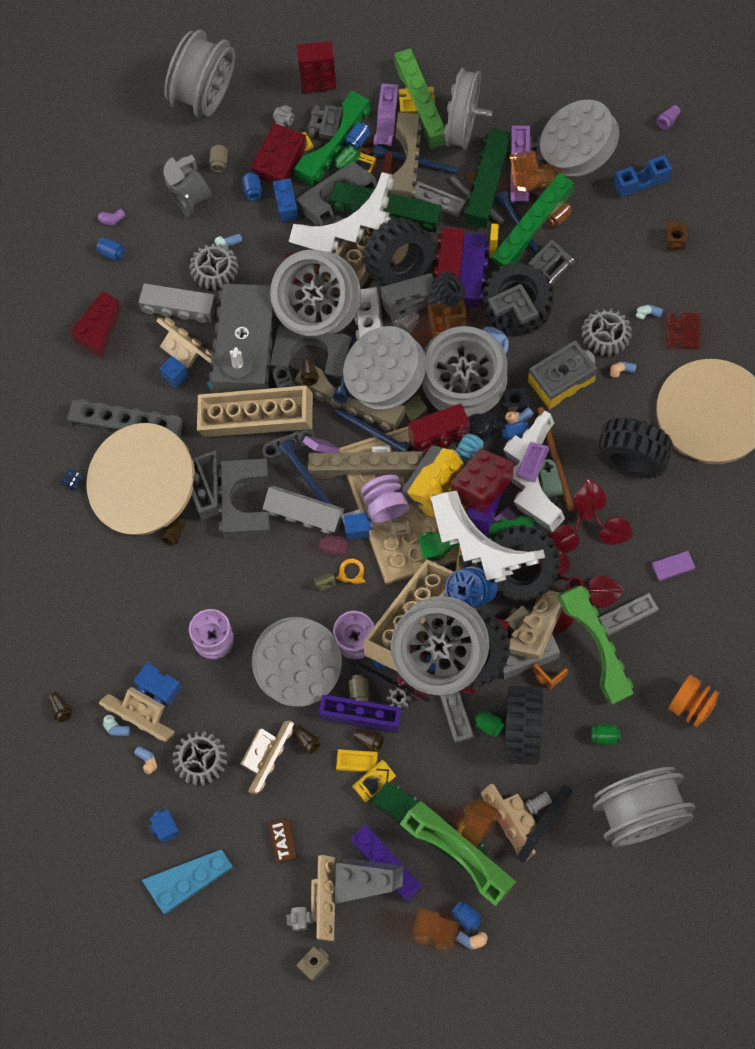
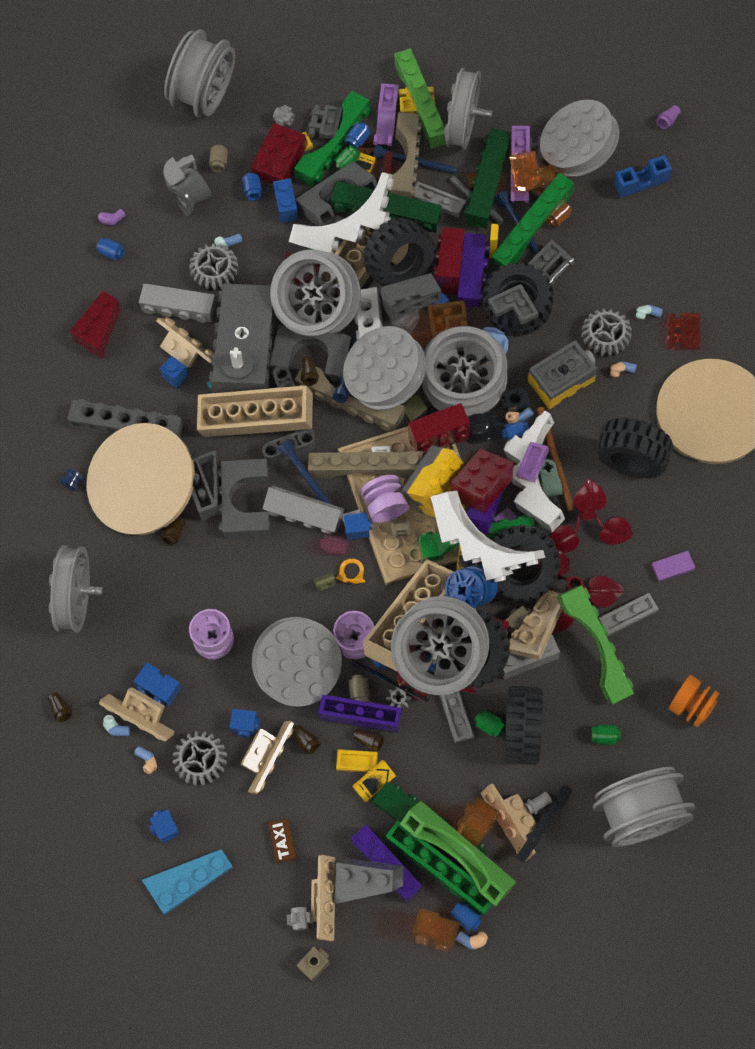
dark red brick [296,41,336,93] -> none
medium lavender tile [303,436,340,453] -> none
dark blue piece [334,408,413,452] -> none
black tyre [431,271,466,307] -> none
medium azure gear [456,434,483,465] -> none
orange bracket [533,663,568,690] -> none
reddish brown brick [665,222,687,251] -> none
none -> light grey wheel [49,545,103,633]
none -> blue brick [229,709,261,738]
none -> green brick [385,820,493,917]

